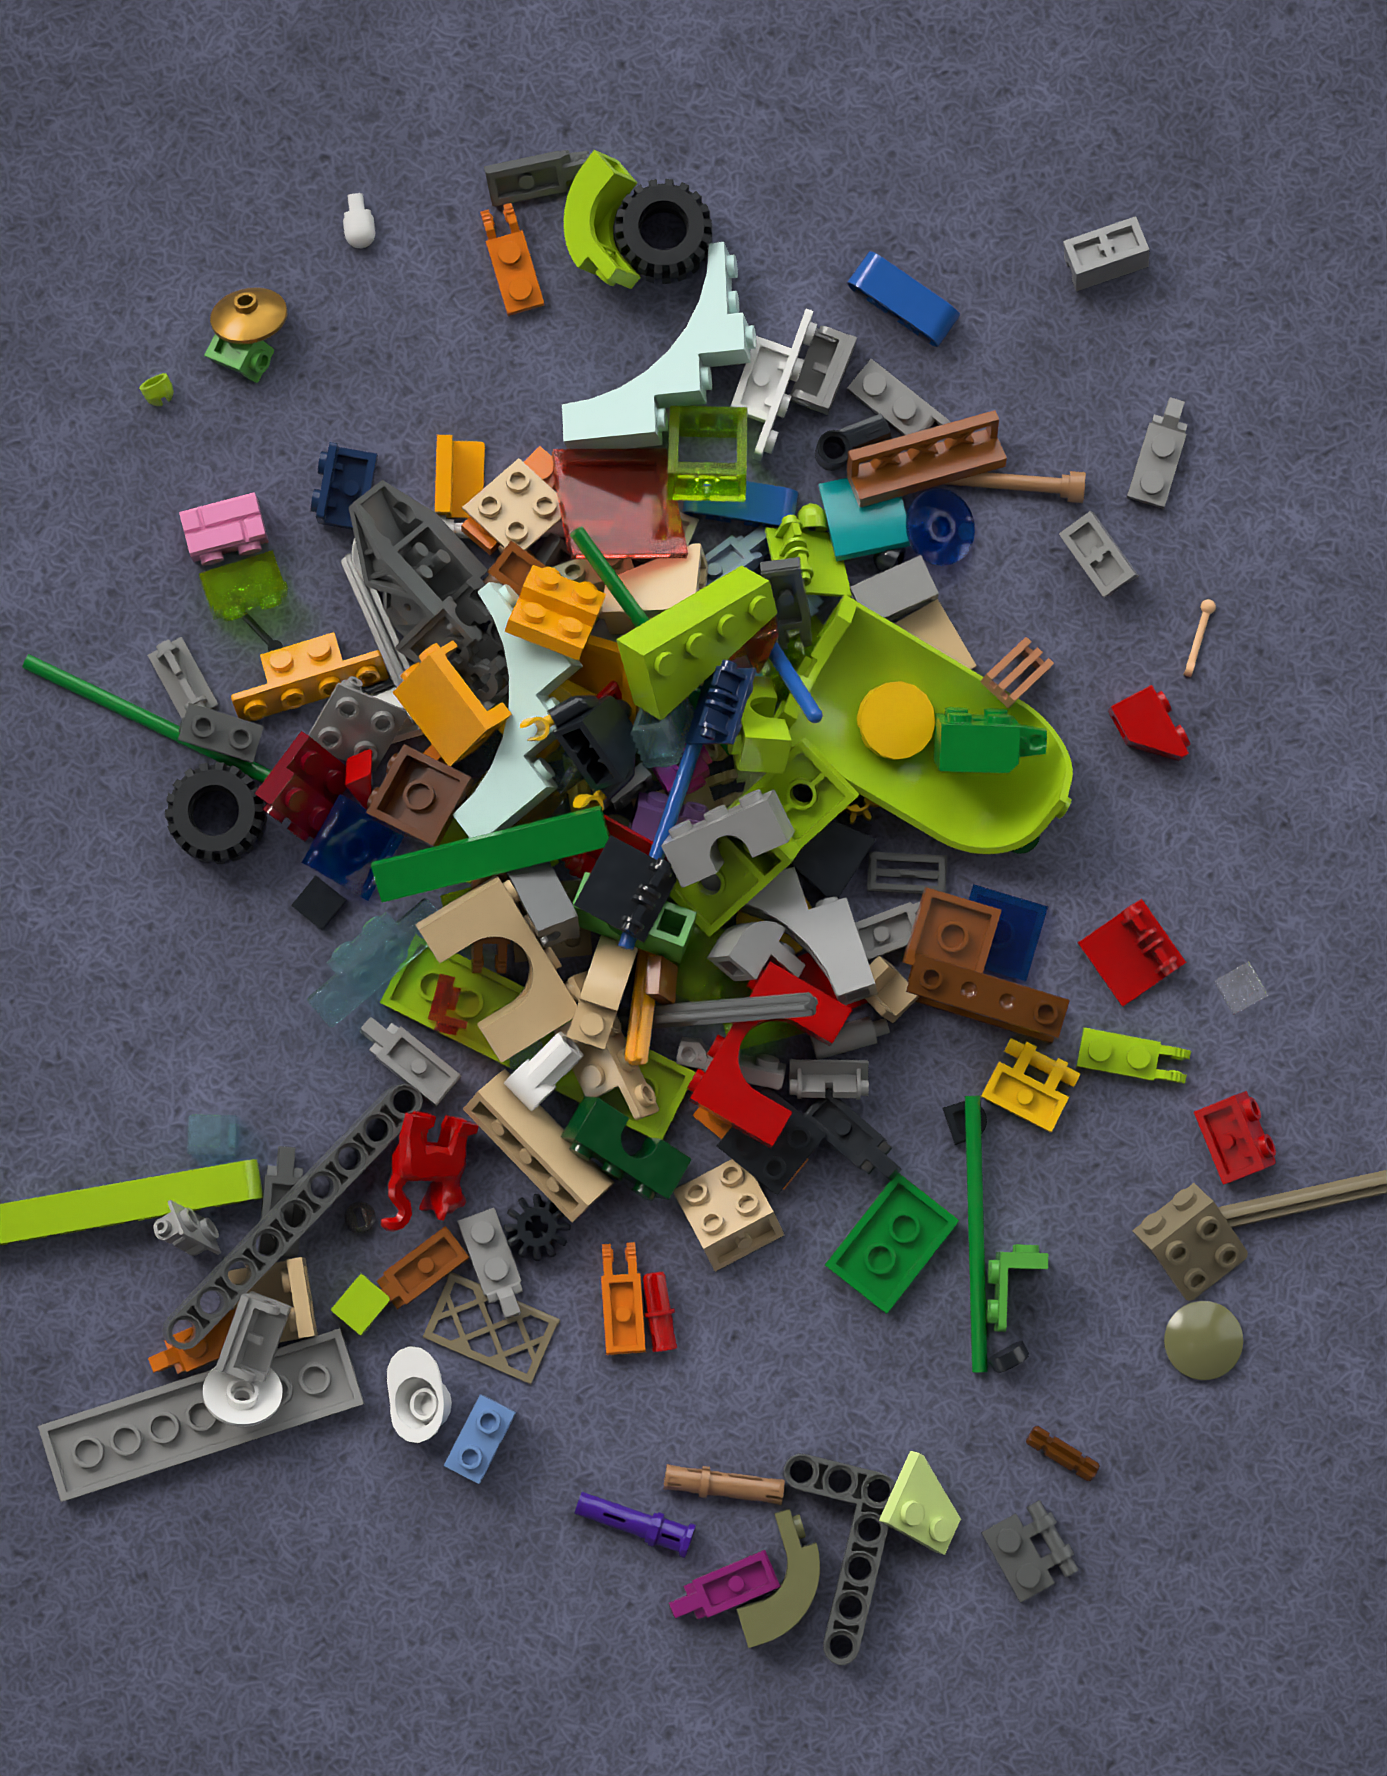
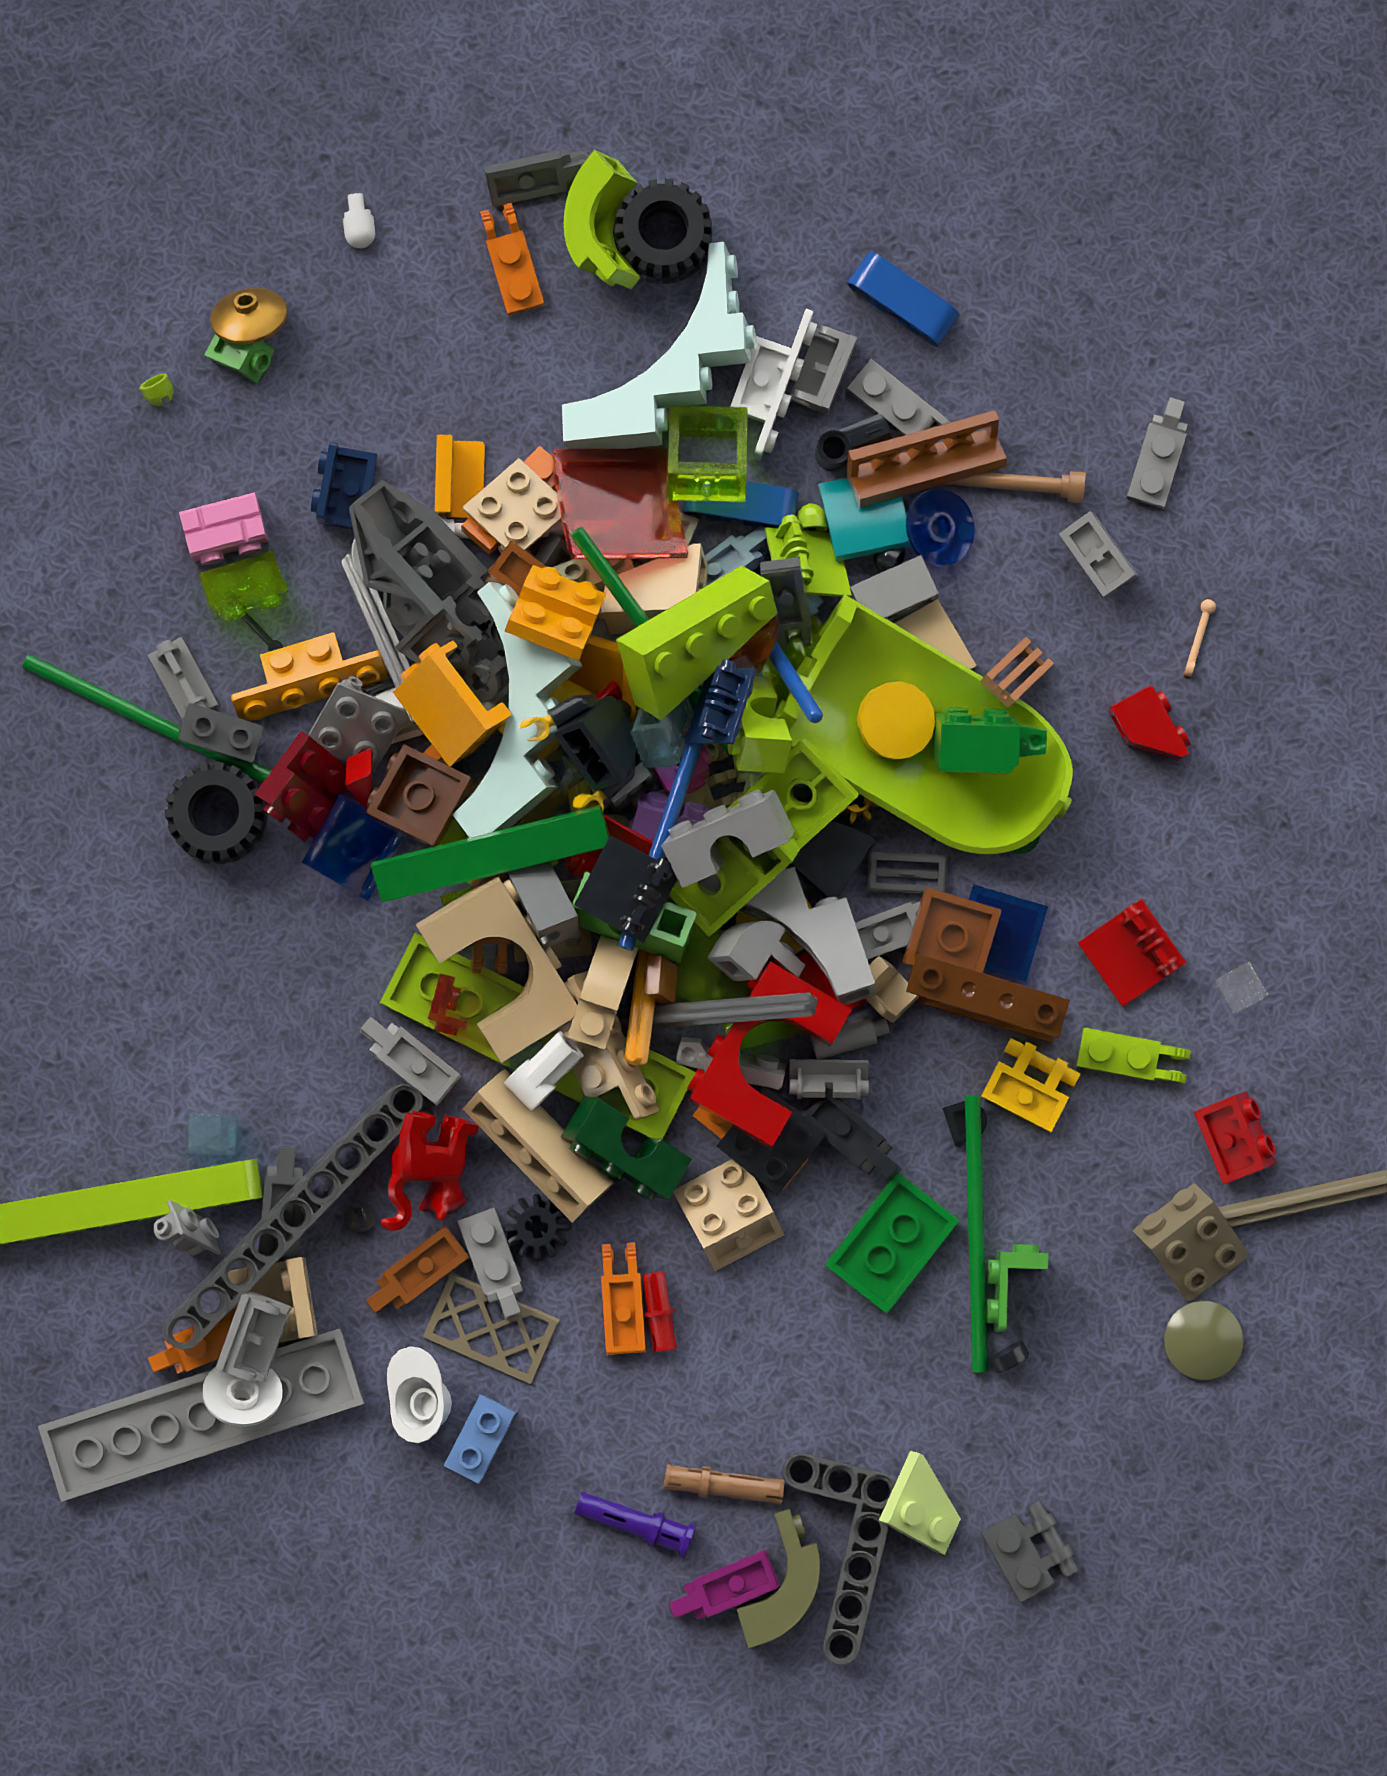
black tile [291,875,347,931] -> none
clear light blue bracket [307,898,438,1027] -> none
lime panel [331,1273,390,1336] -> none
reddish brown axle [1026,1426,1100,1481] -> none
light grey hinge [1063,216,1150,291] -> none

